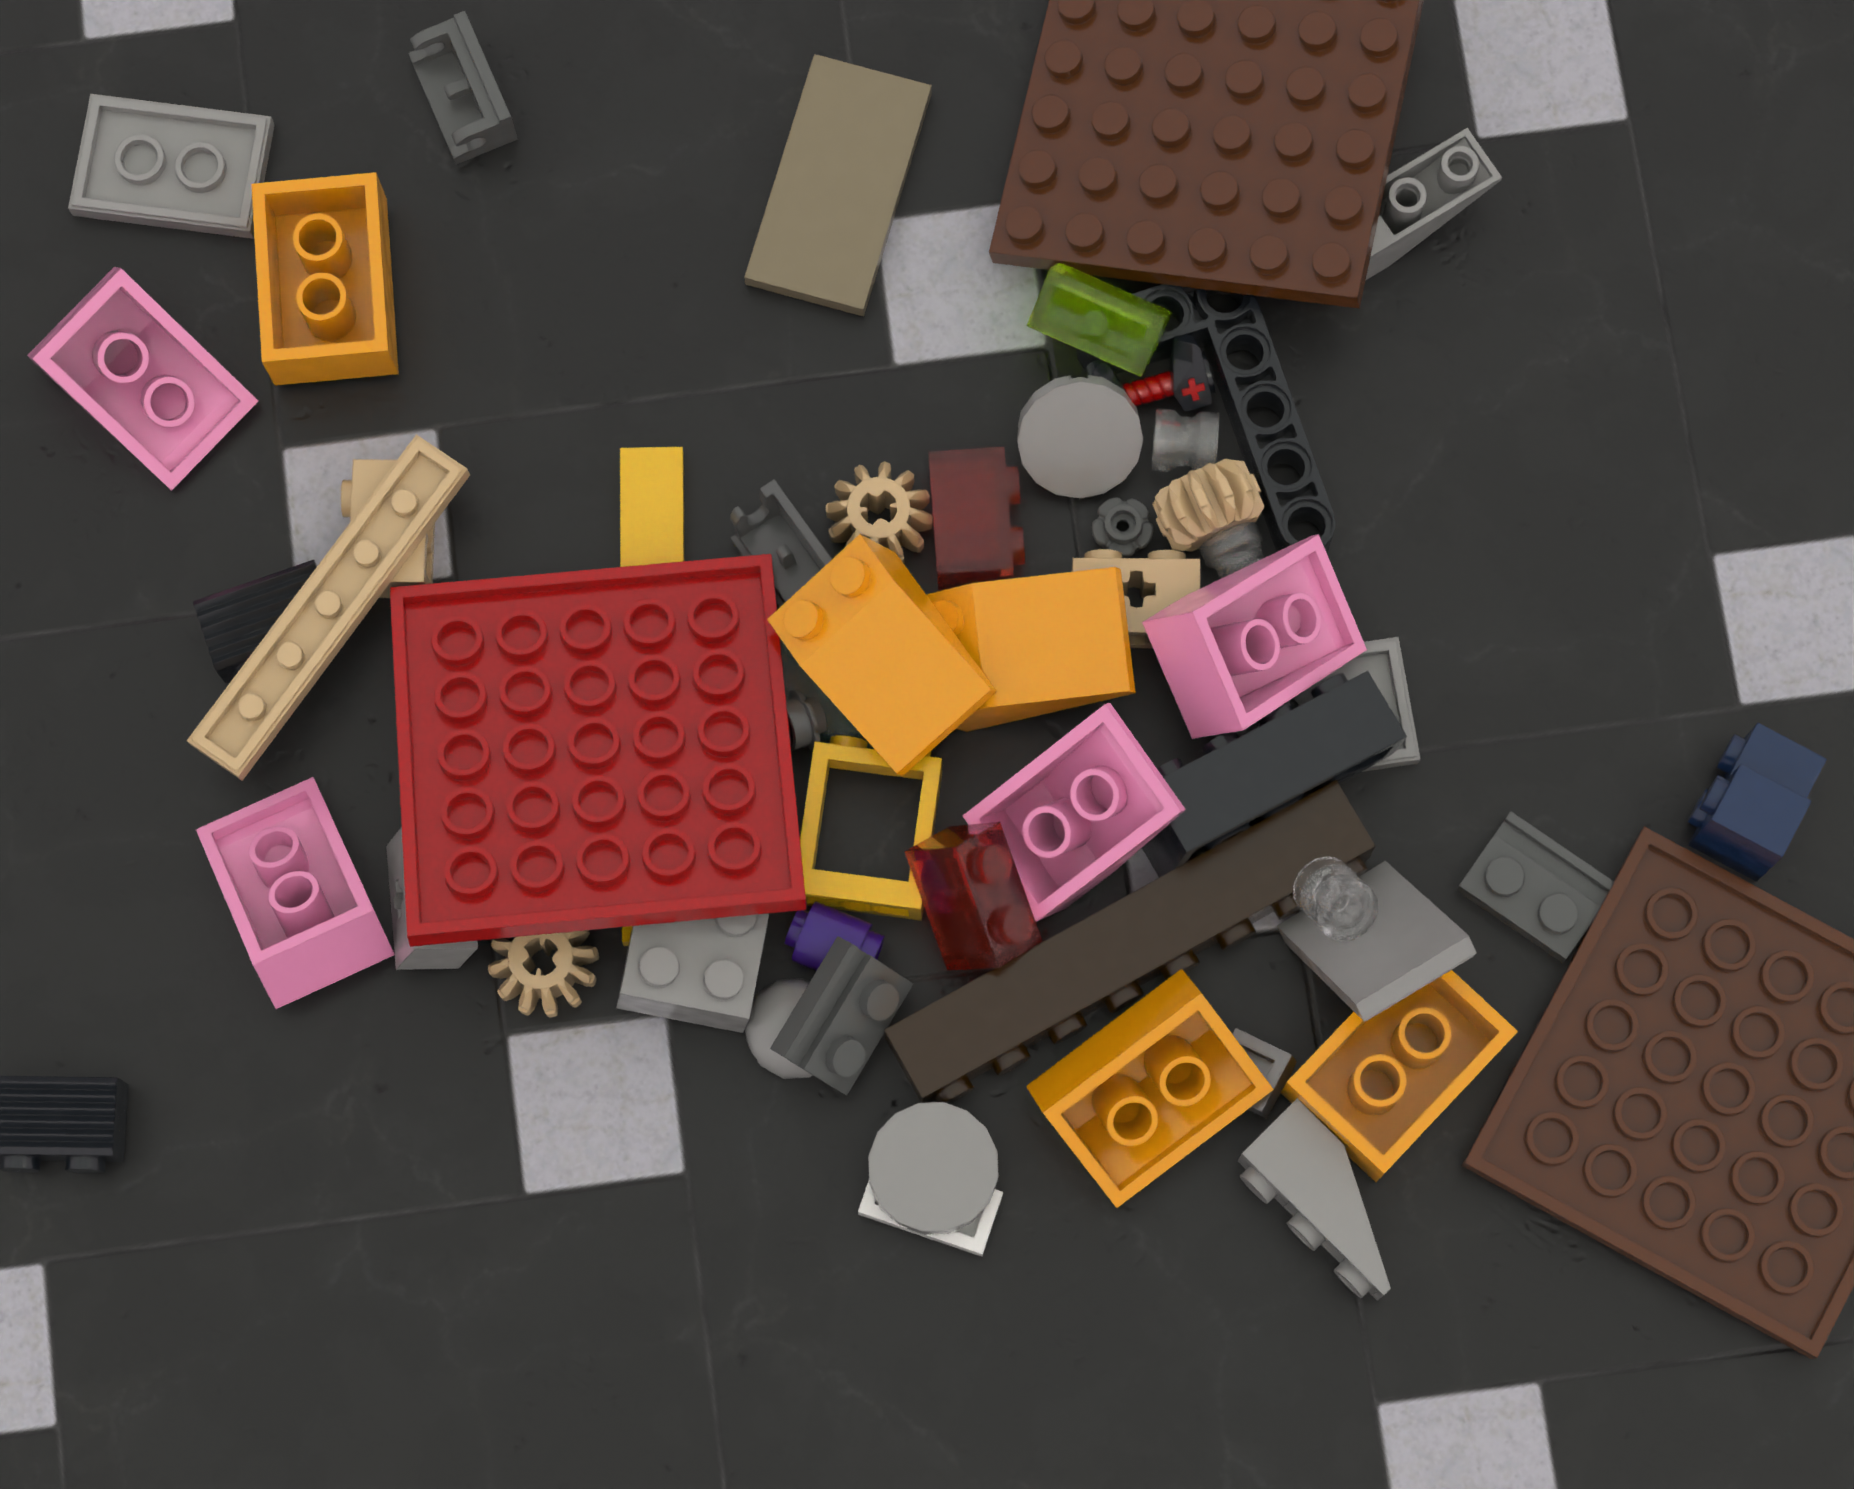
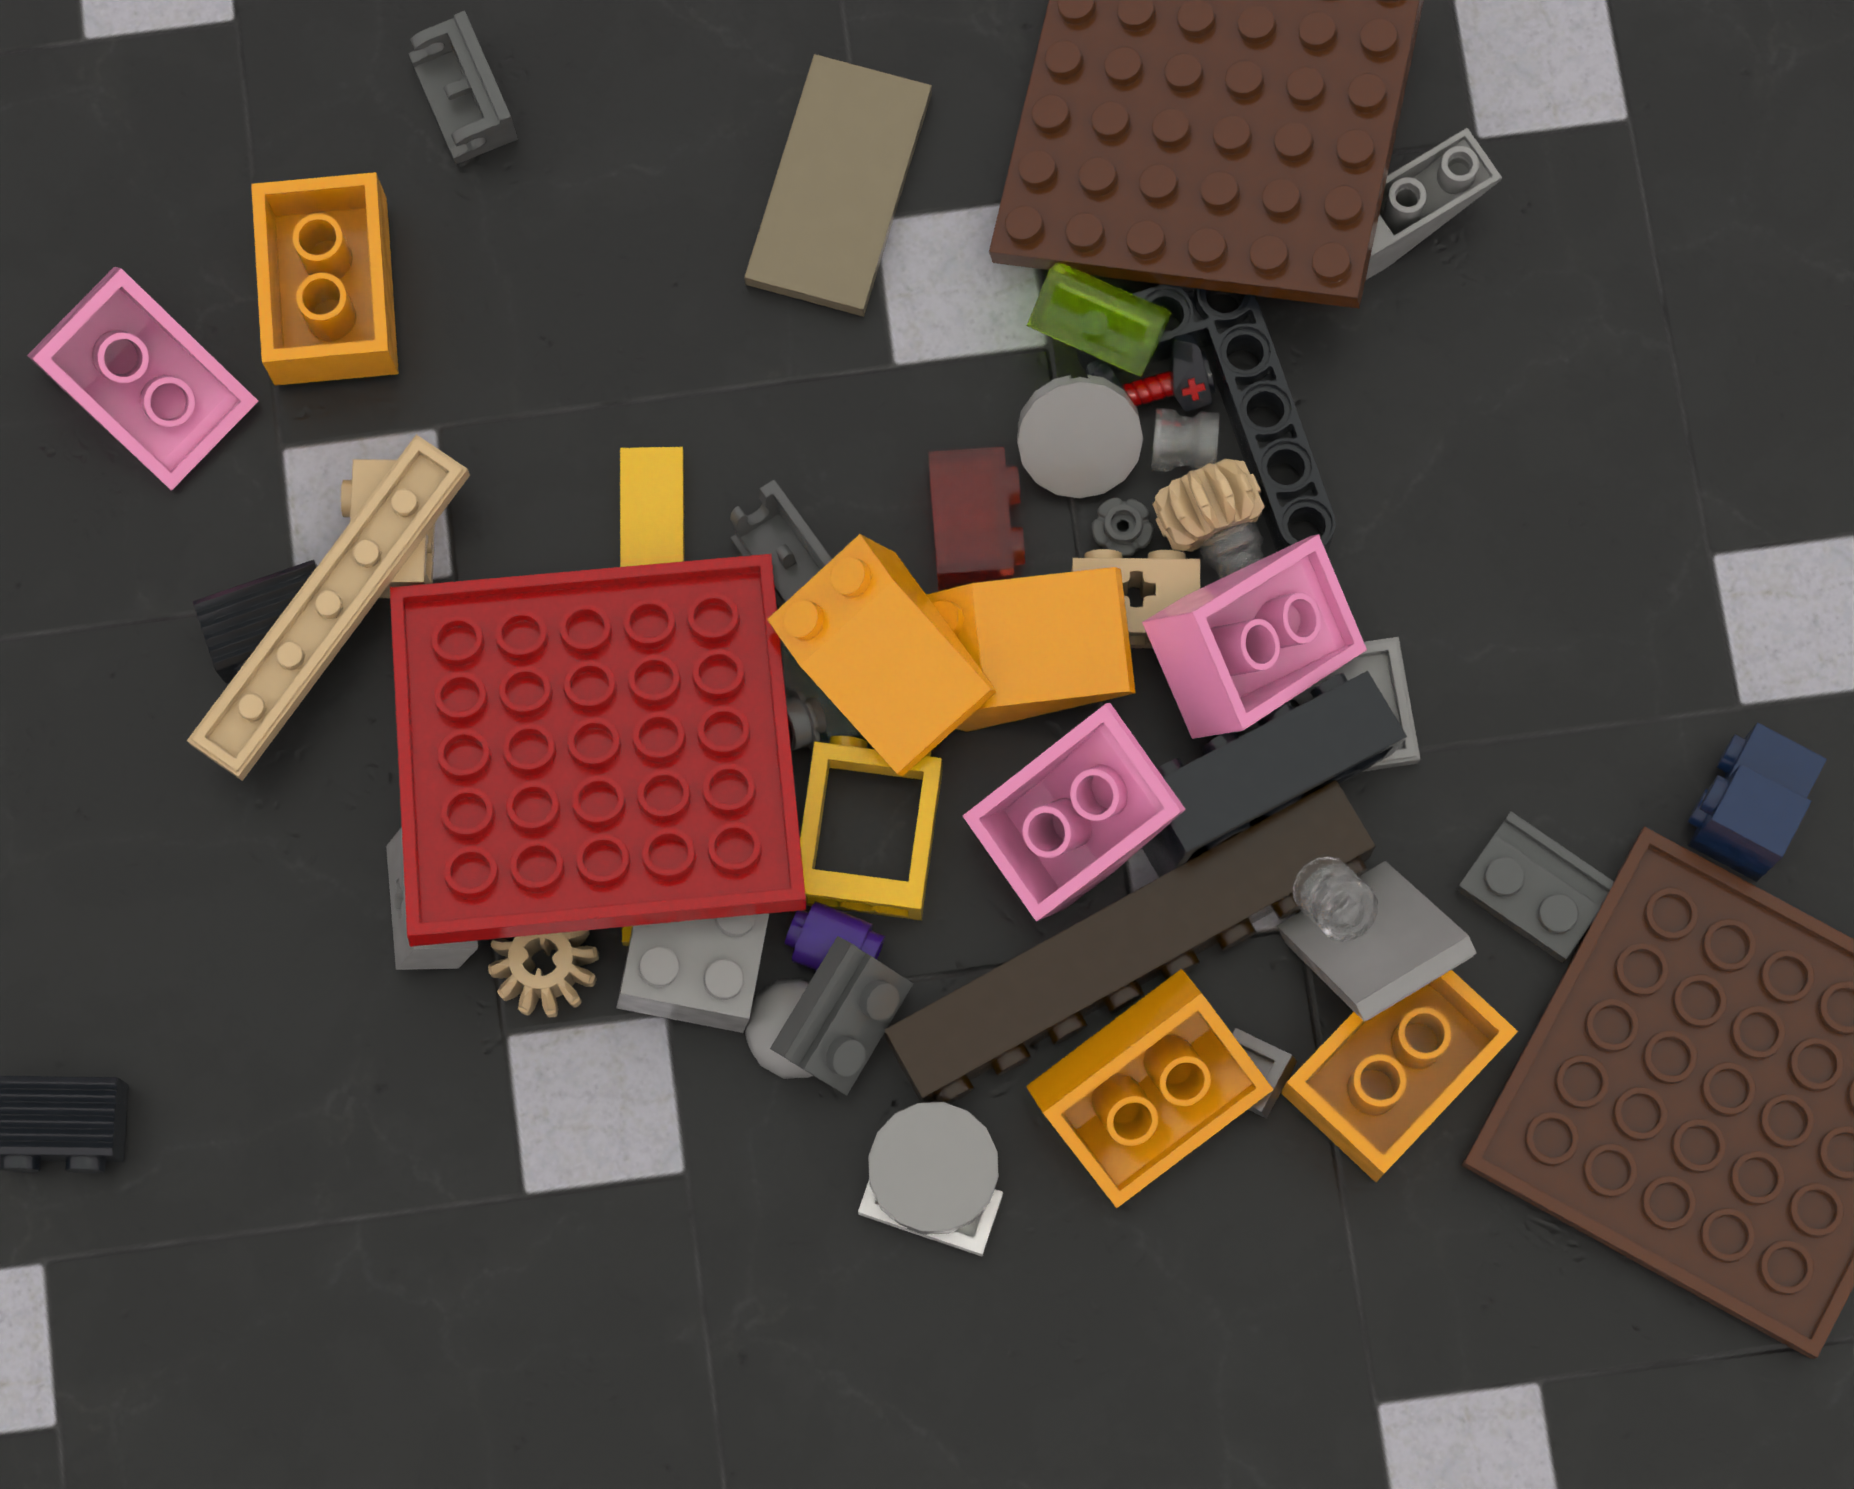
light grey tile [68,94,275,239] -> none
bright pink slope [196,777,395,1009] -> none
tan gear [826,461,933,563] -> none
clear red brick [905,822,1043,971] -> none
light grey slope [1238,1098,1391,1301] -> none

